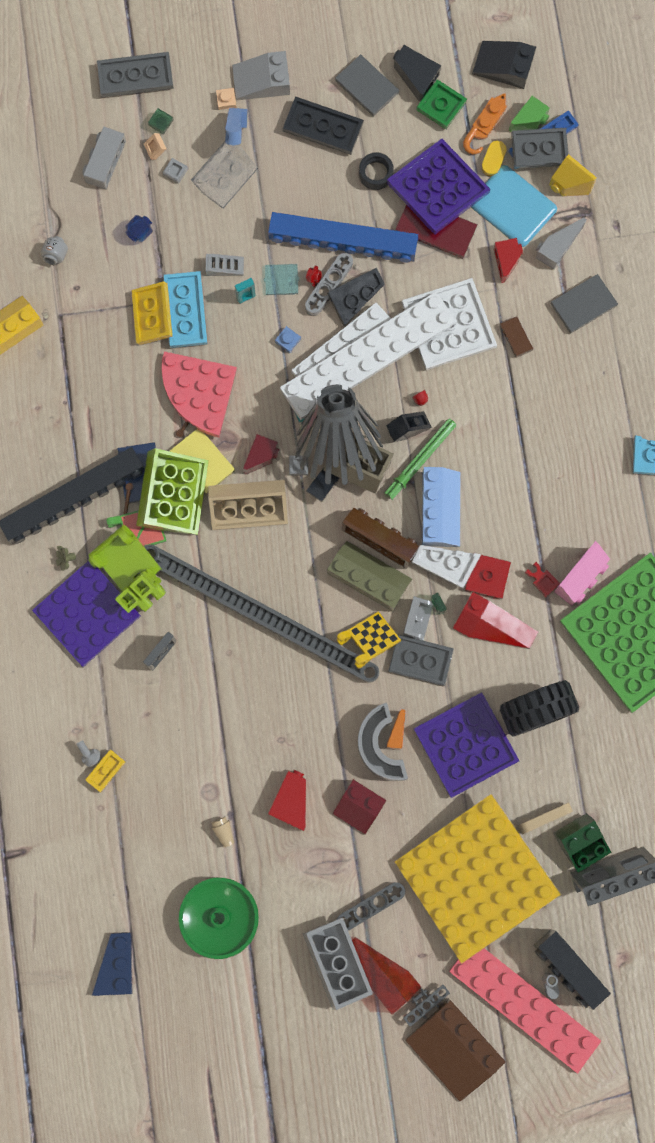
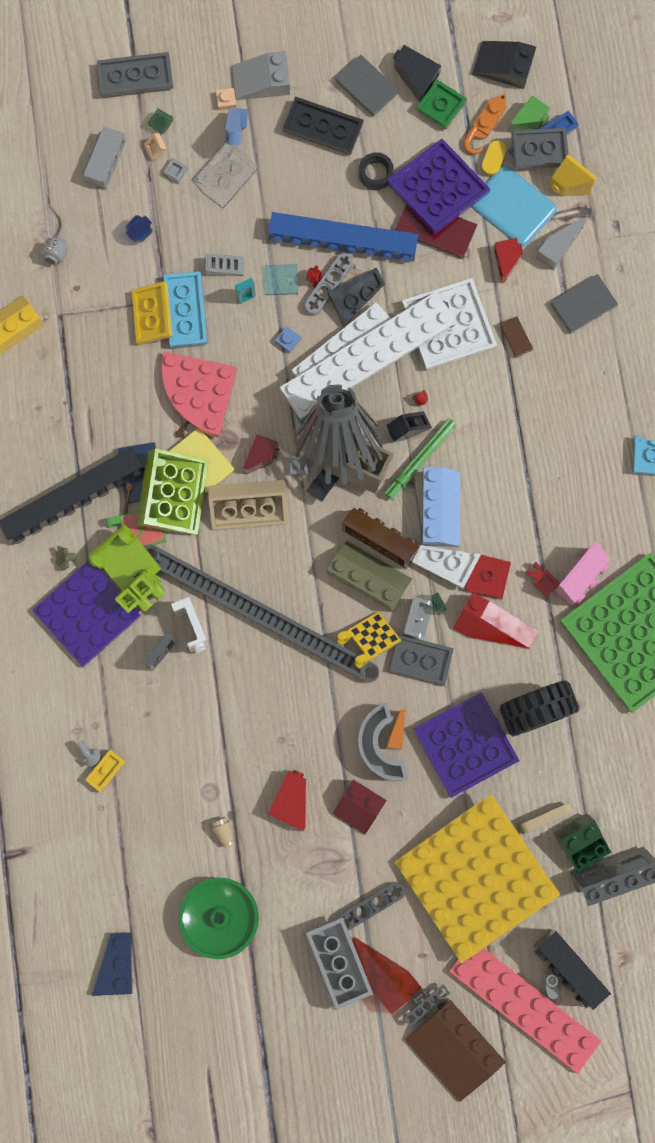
none -> white panel [171,597,209,653]

